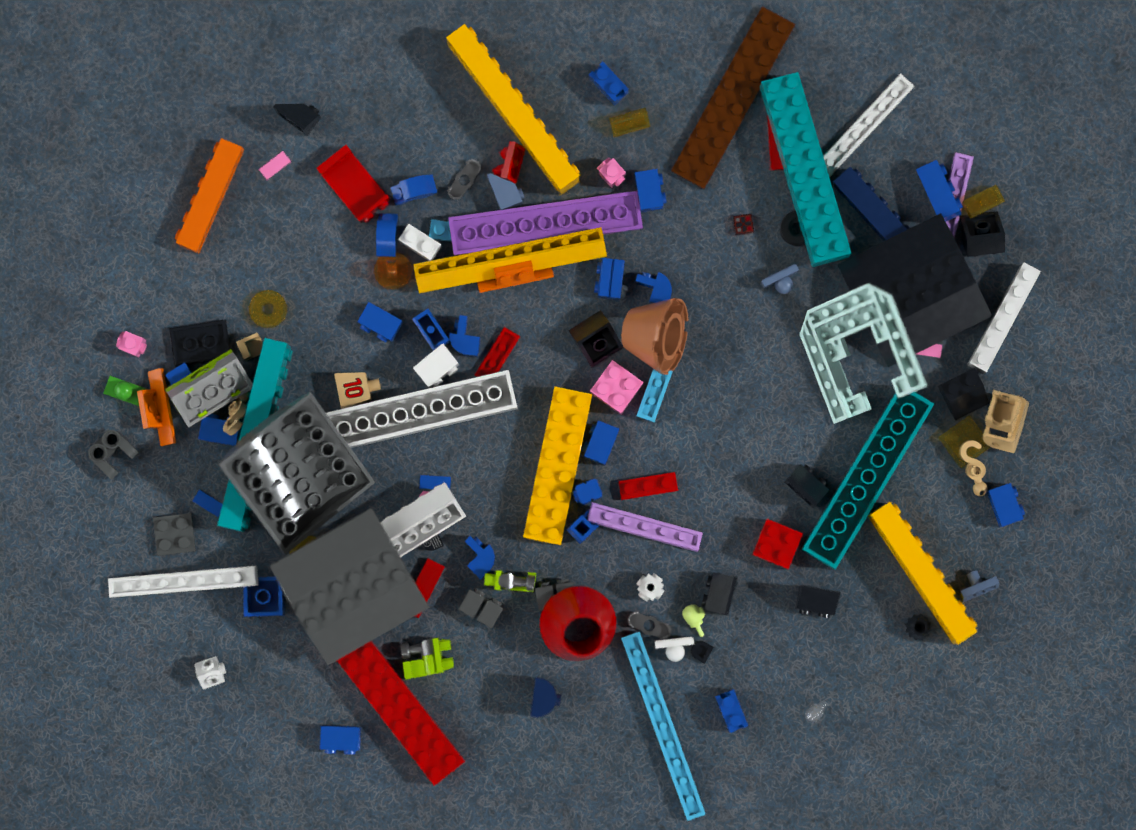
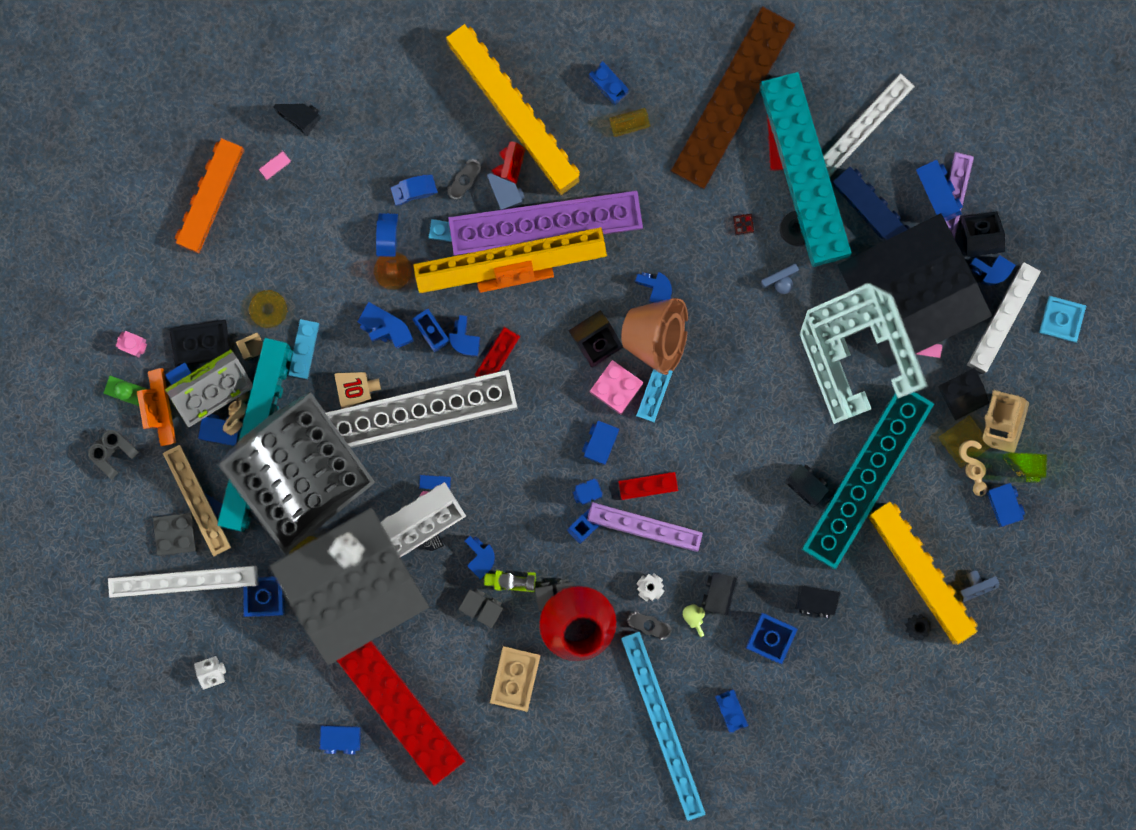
red panel [316,145,390,223] -> none
white brick [398,224,442,261] -> none
lime hips [401,638,454,680] -> none
white slope [413,344,459,388] -> none
red tile [415,558,445,618] -> none
yellow brick [523,387,592,546] -> none
dark blue brick [530,677,561,717] -> none
blue brick [594,258,625,300] -> none
bright pink brick [597,158,626,188] -> none
blue brick [634,169,666,212] -> none
white tile [654,637,694,662] -> none
black tile [691,641,714,664] -> none
red brick [752,519,803,570] -> none
clear cylinder [805,699,829,723] -> none
clear yellow plate [962,185,1005,219] -> none
none -> tan plate [163,445,231,556]
none -> medium azure plate [288,319,319,380]
none -> white brick [329,533,364,568]
none -> blue brick [368,317,414,349]
none -> tan plate [490,646,541,712]
none -> blue brick [745,613,798,664]
none -> blue brick [969,255,1016,286]
none -> clear neon green slope [1002,453,1047,483]
none -> medium azure tile [1039,296,1086,343]

